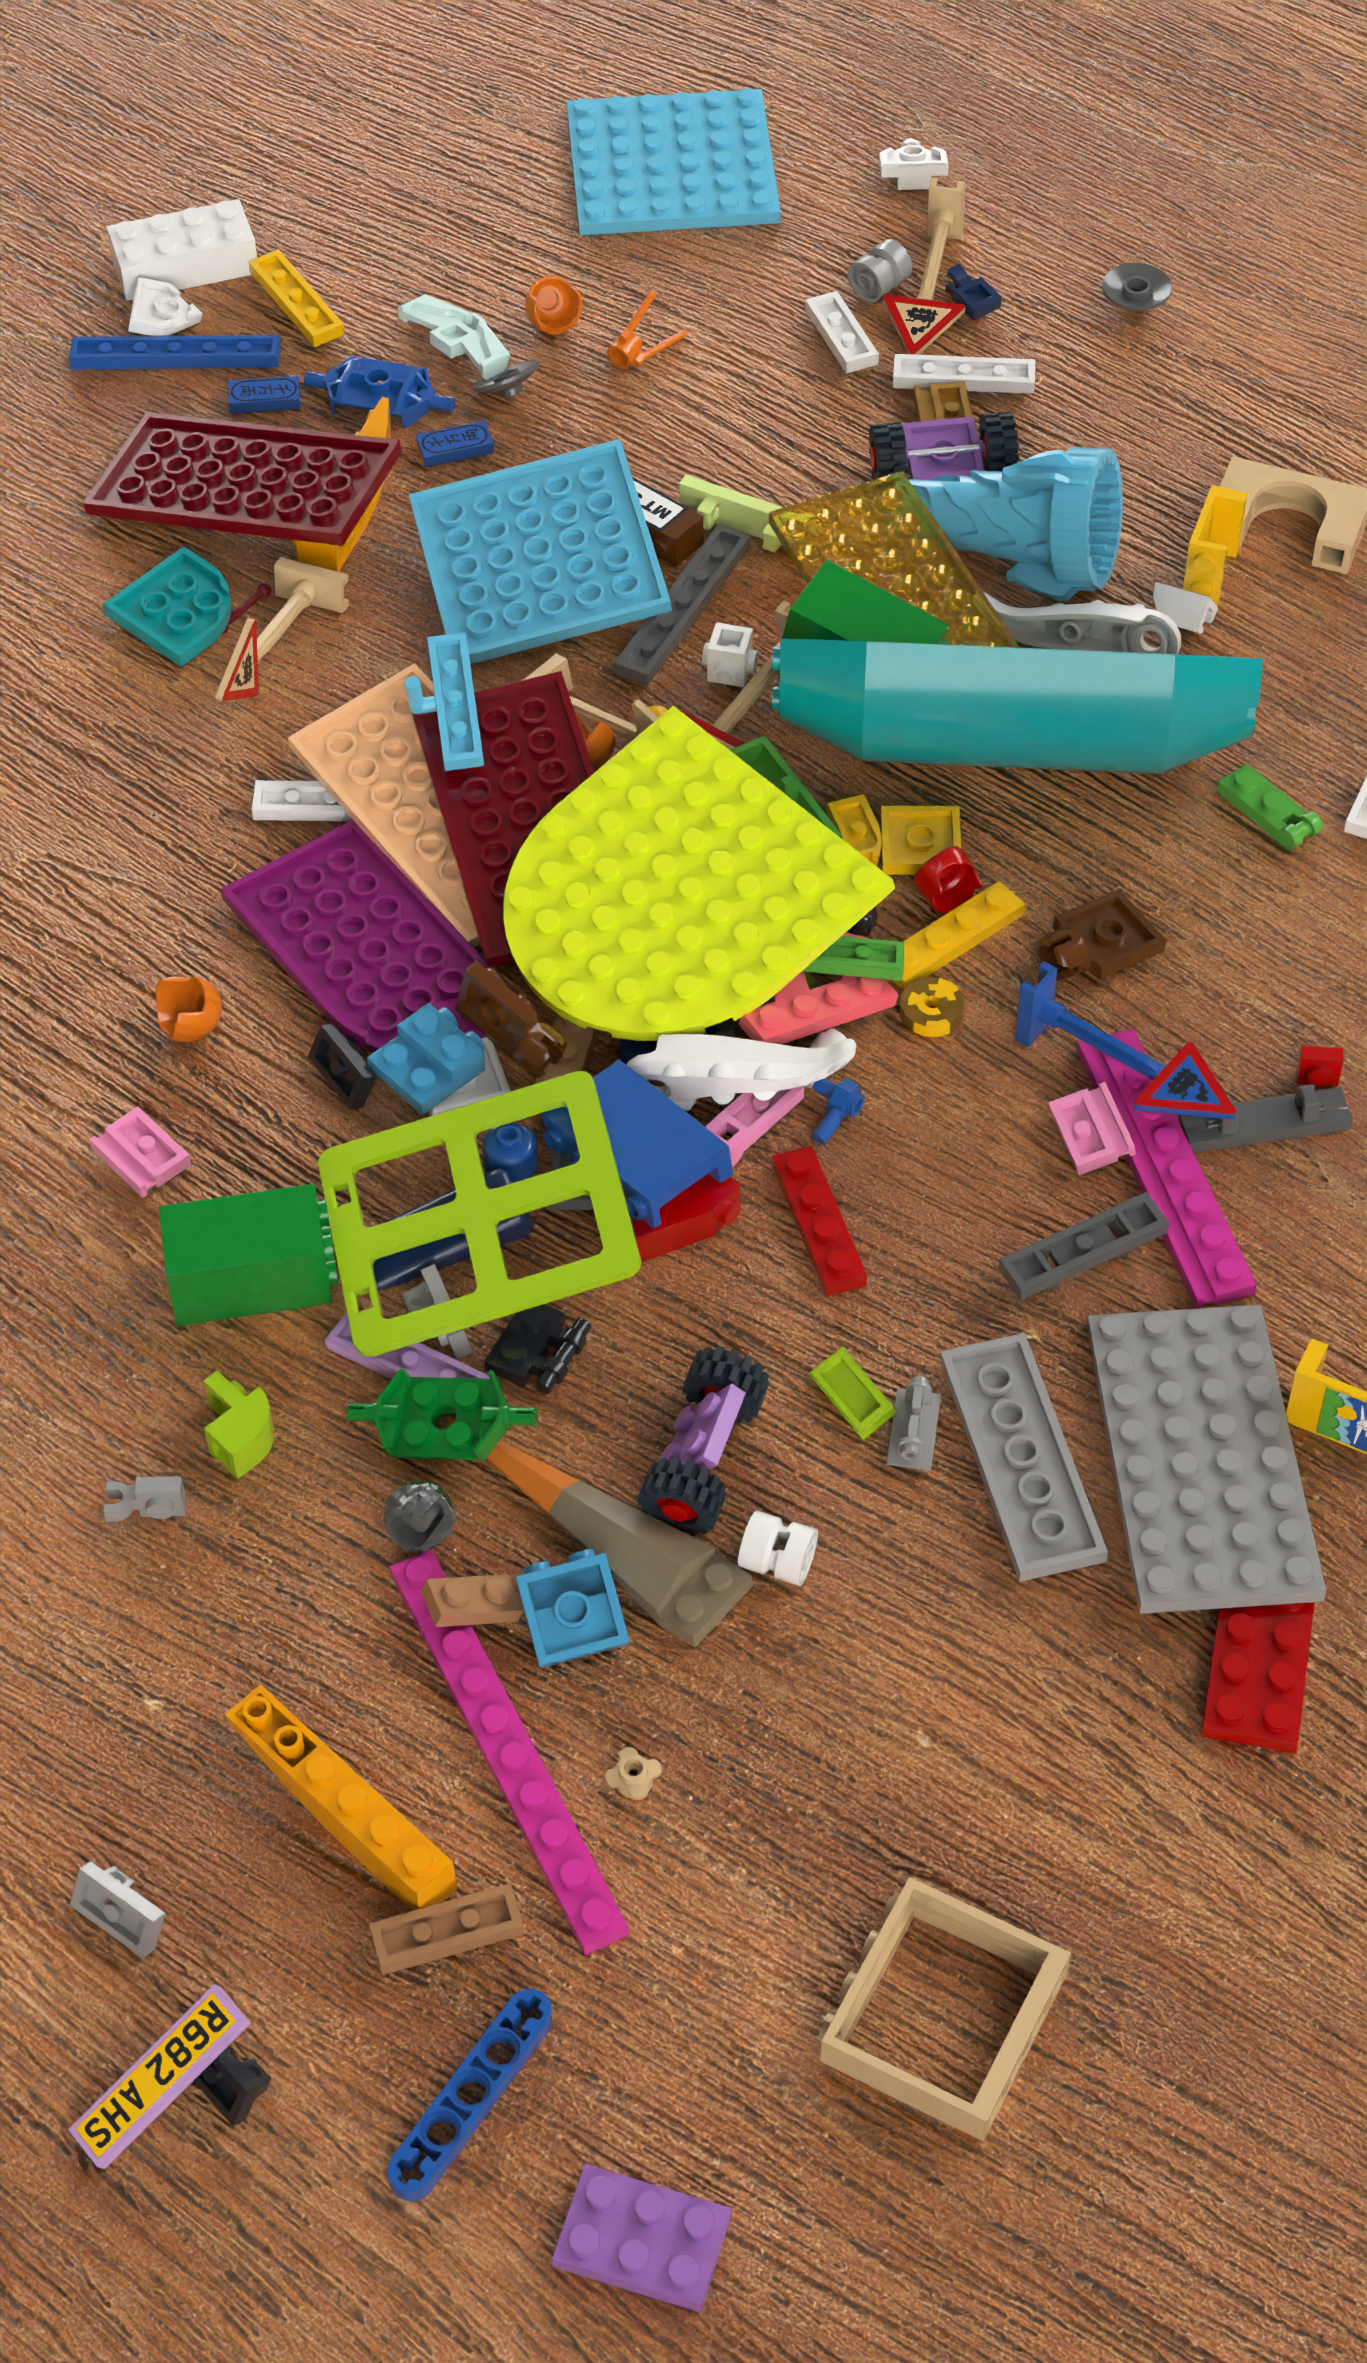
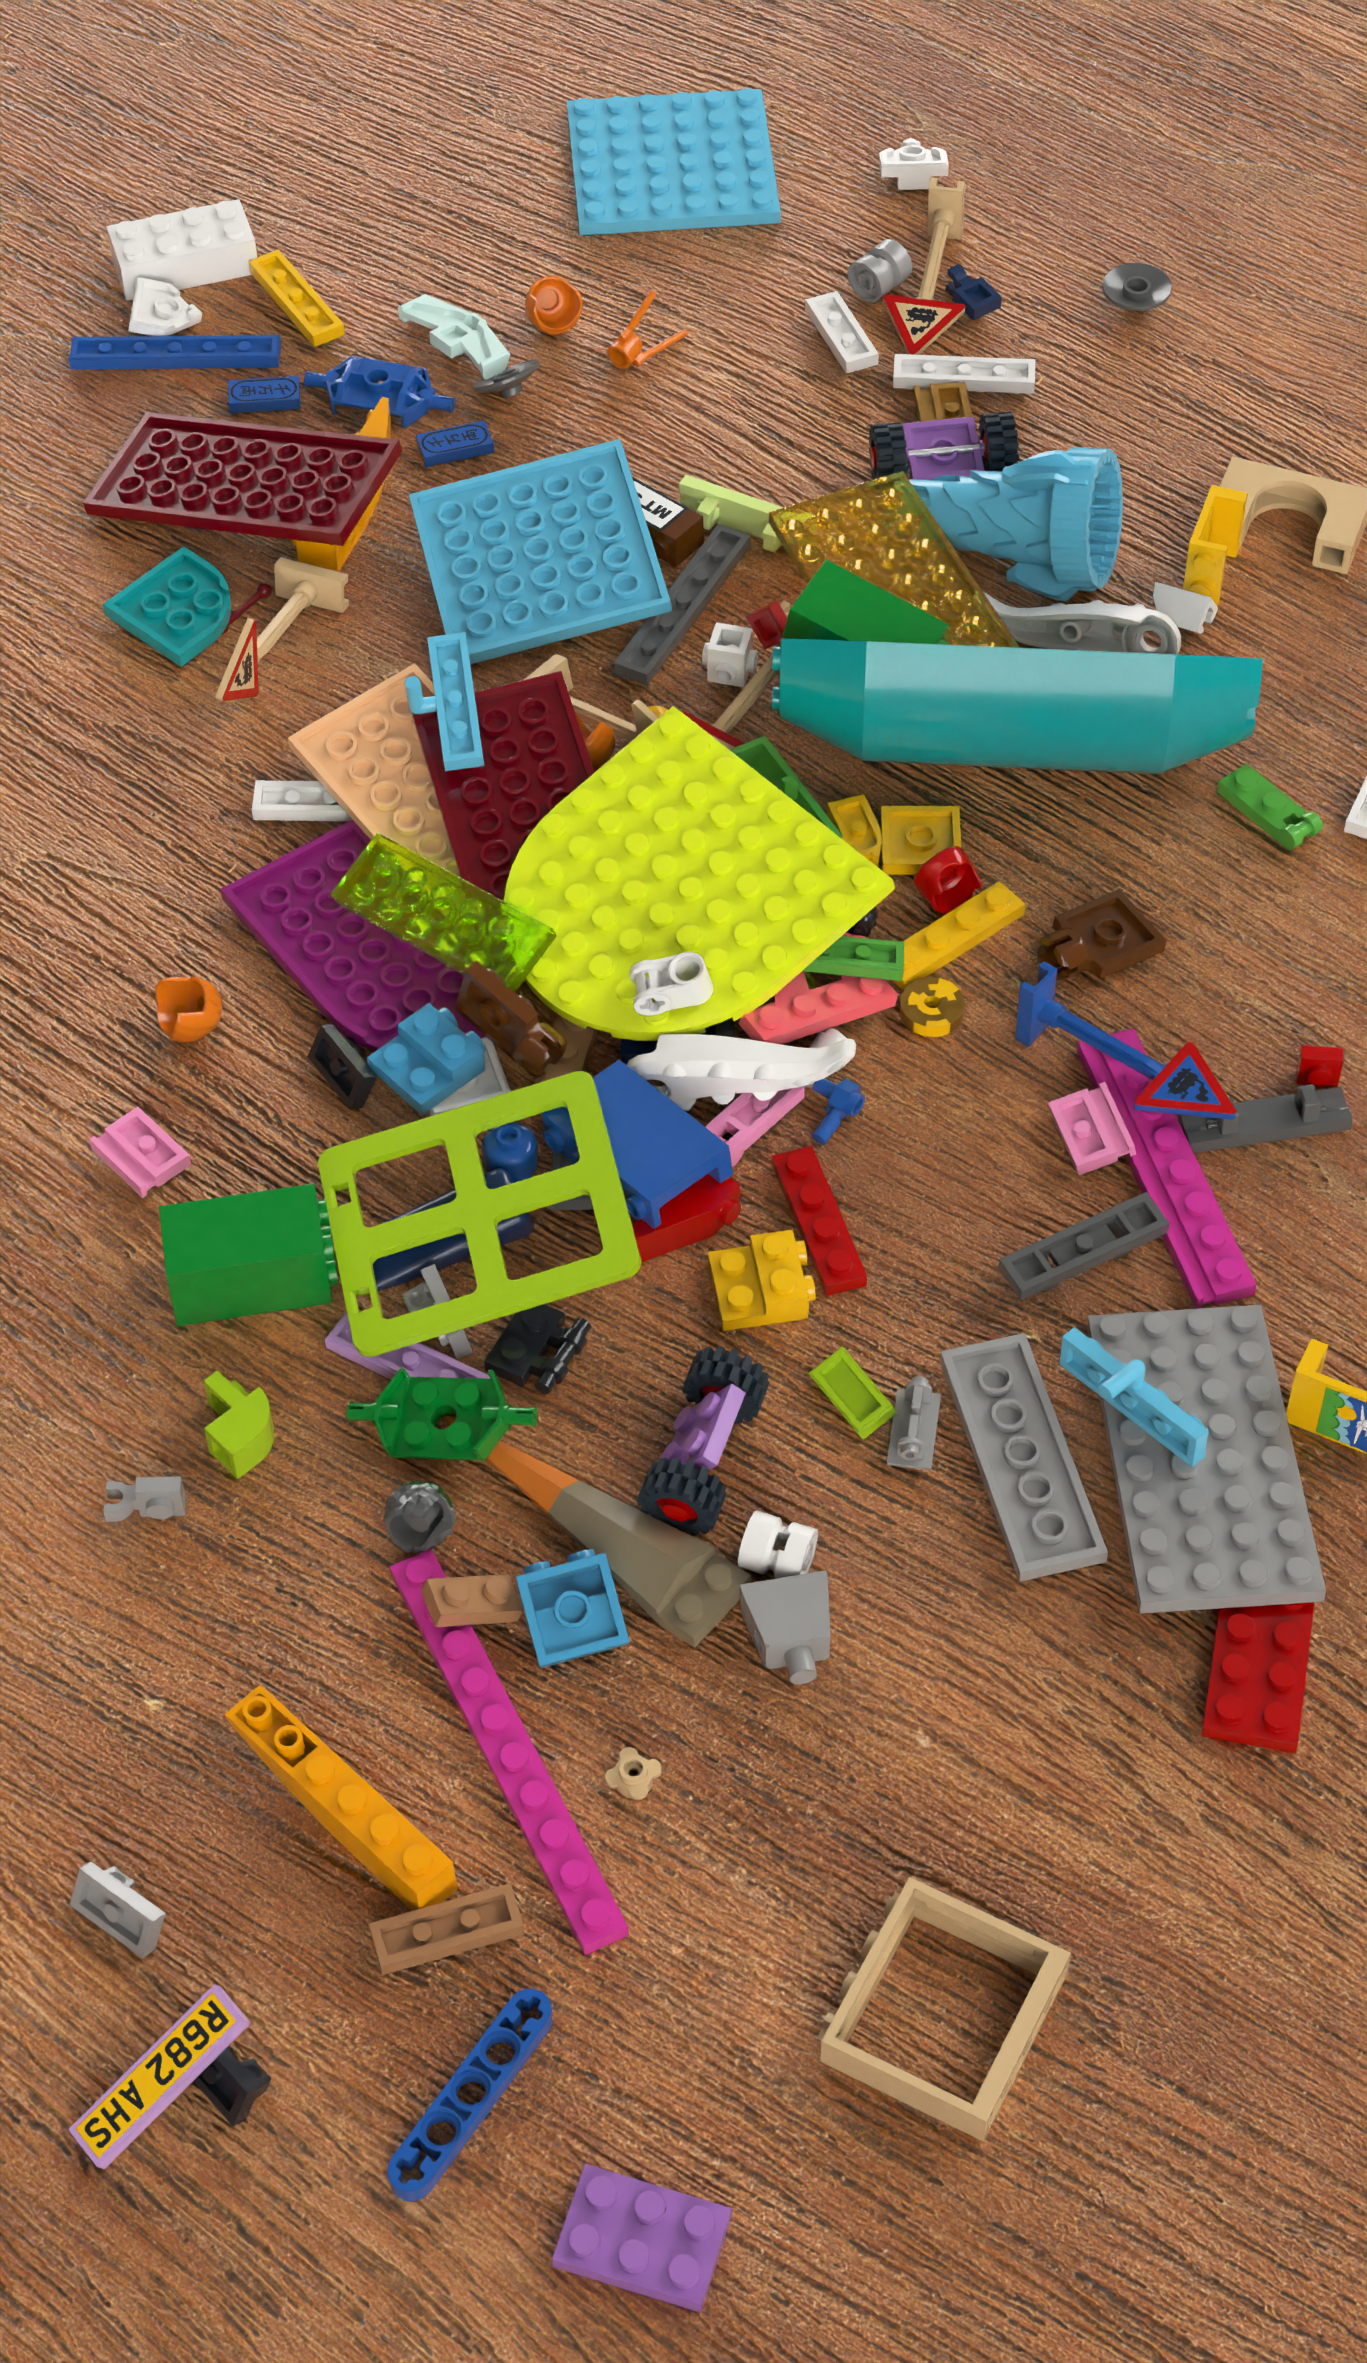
none -> clear neon green plate [330,832,557,993]
none -> white piece [630,952,713,1016]
none -> yellow plate [708,1229,816,1331]
none -> light grey torso [740,1570,830,1684]
none -> red tile [746,601,787,650]
none -> medium azure plate [1059,1327,1209,1467]

